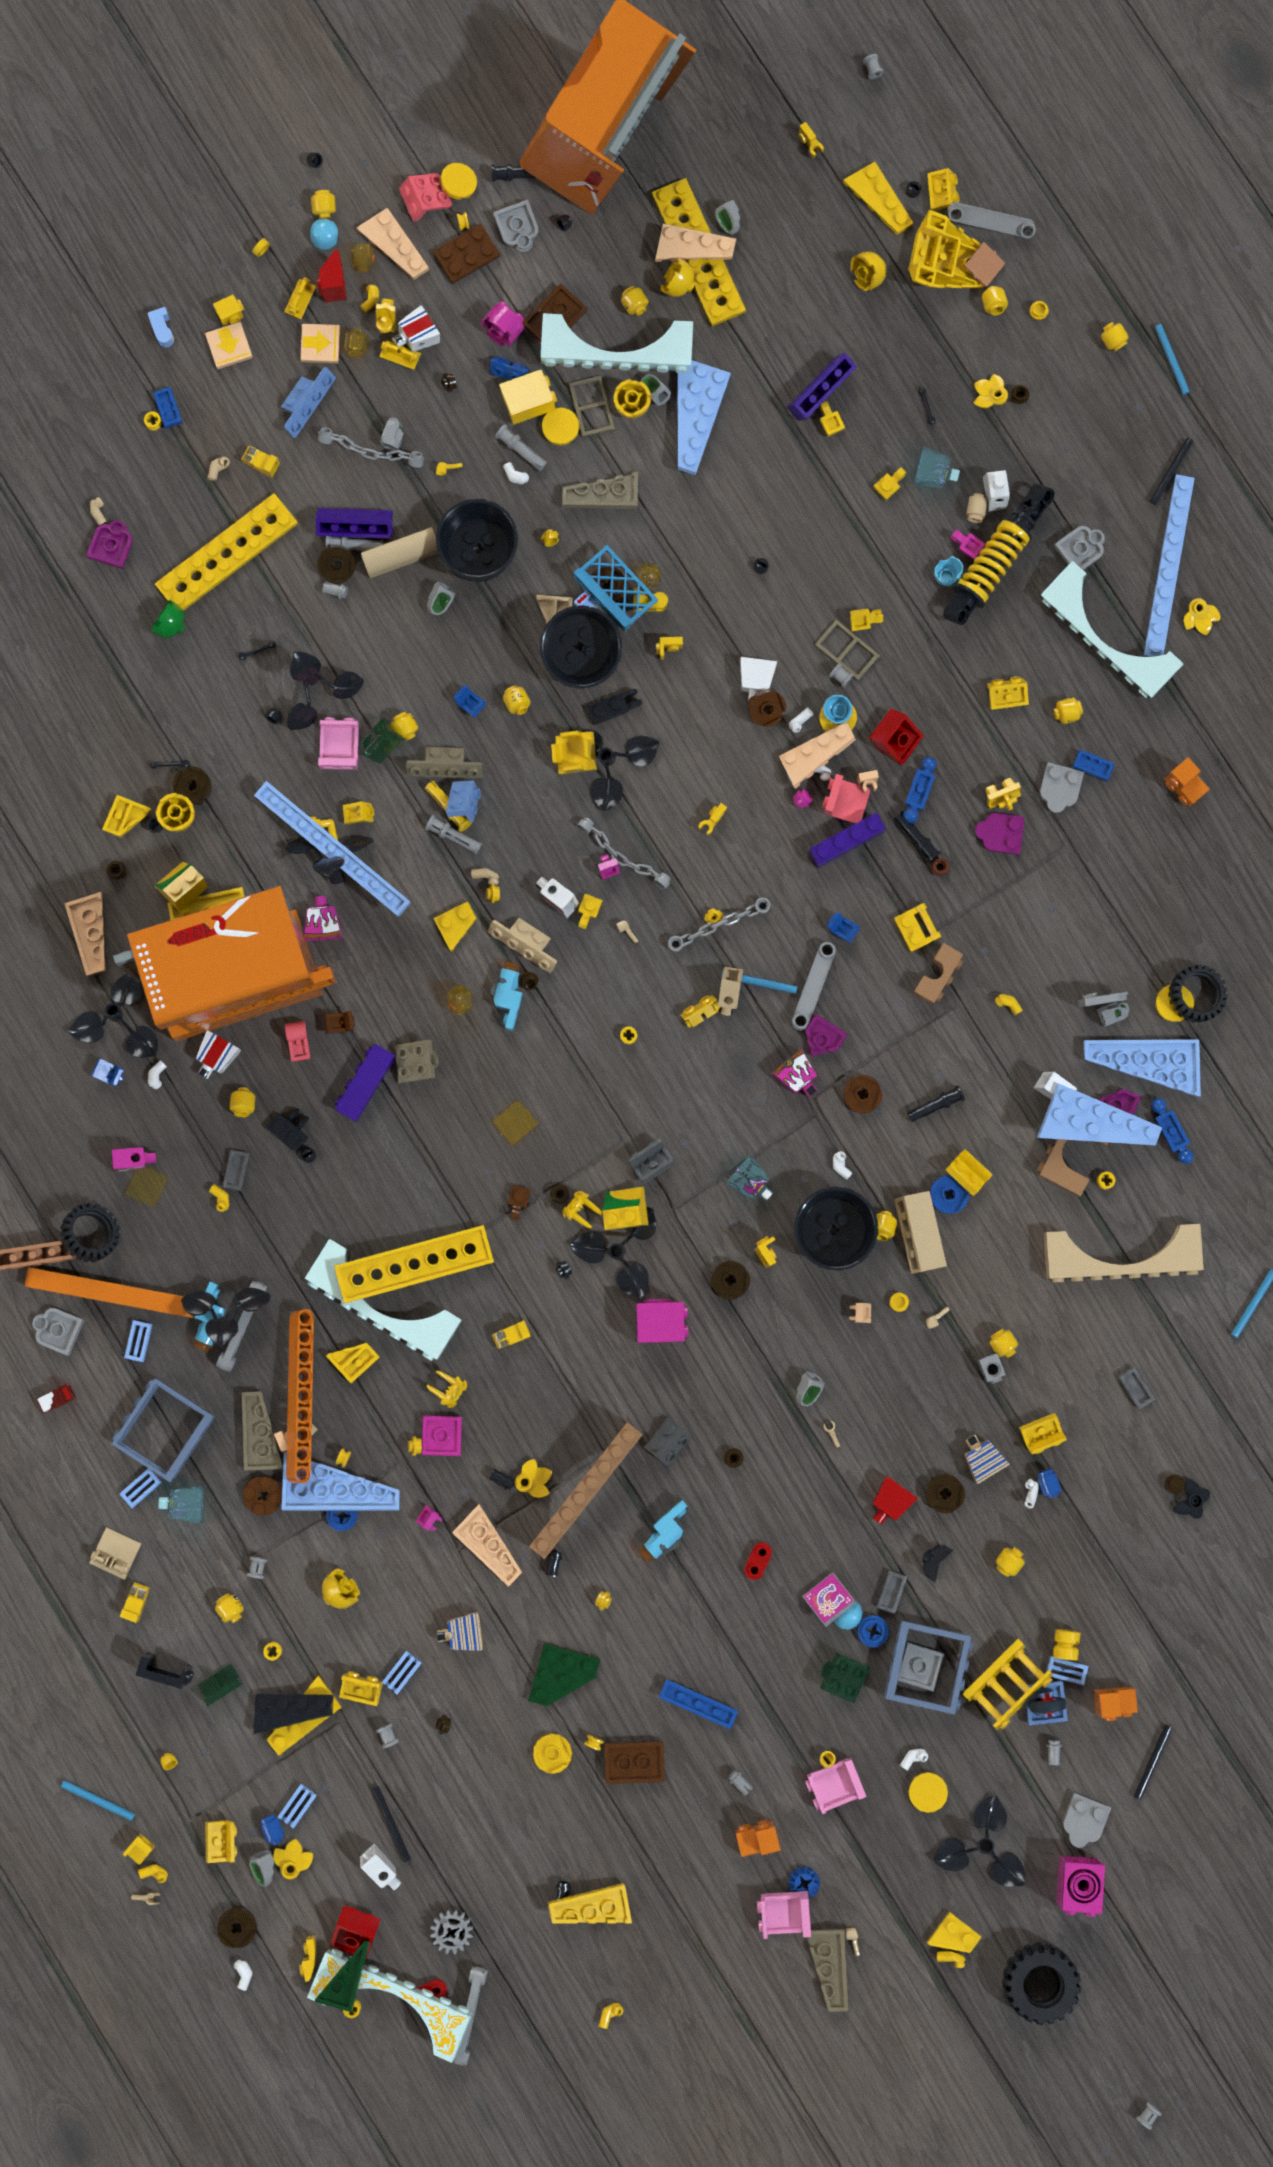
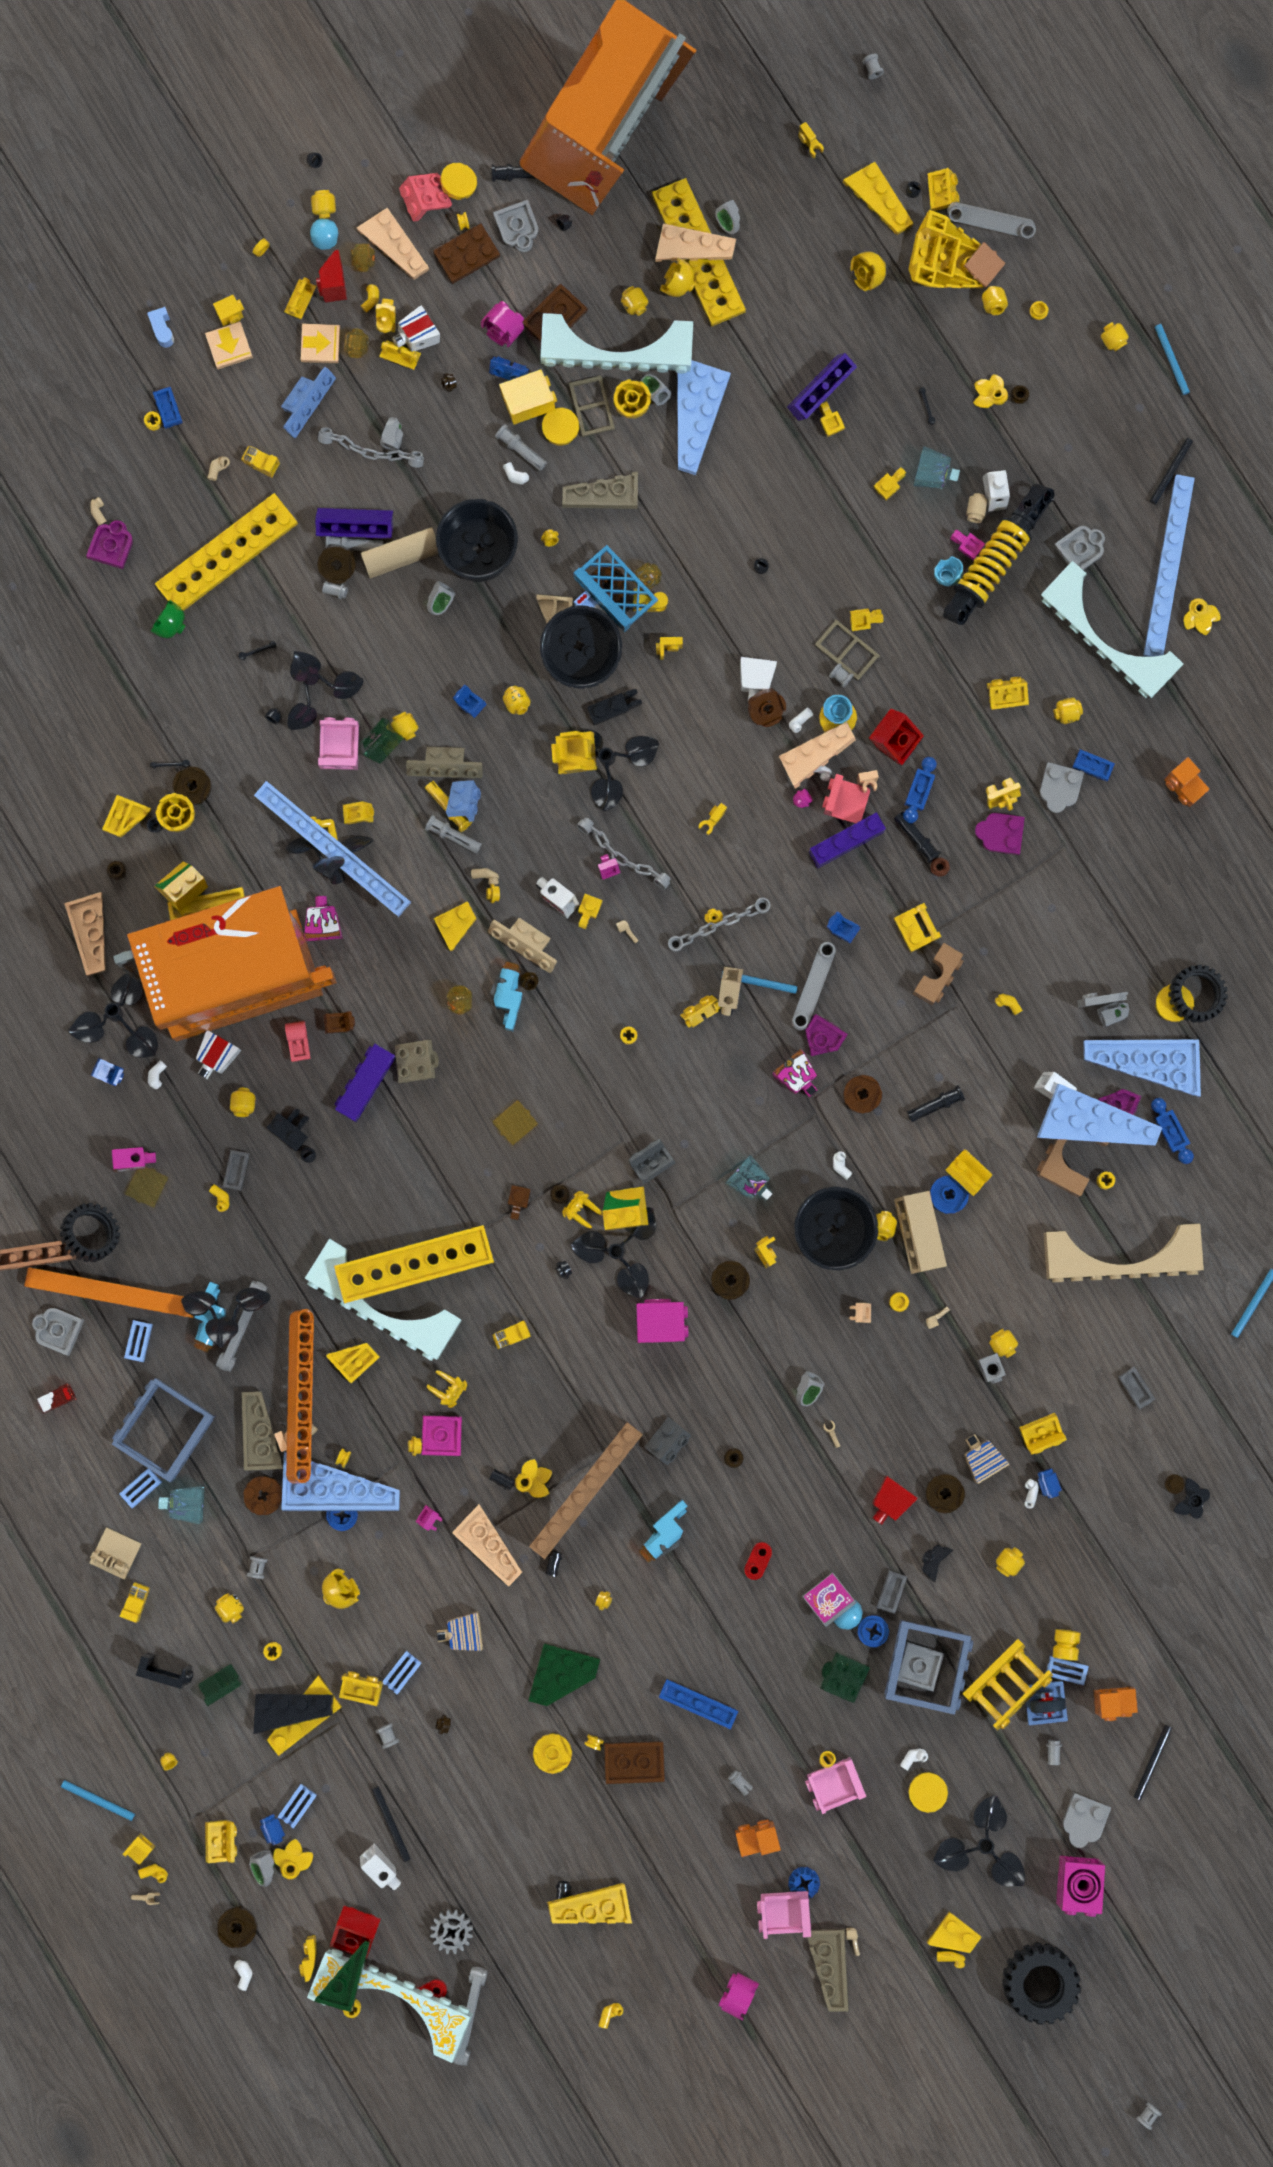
yellow hand [436,462,462,476] -> none
none -> dark pink brick [718,1973,759,2021]

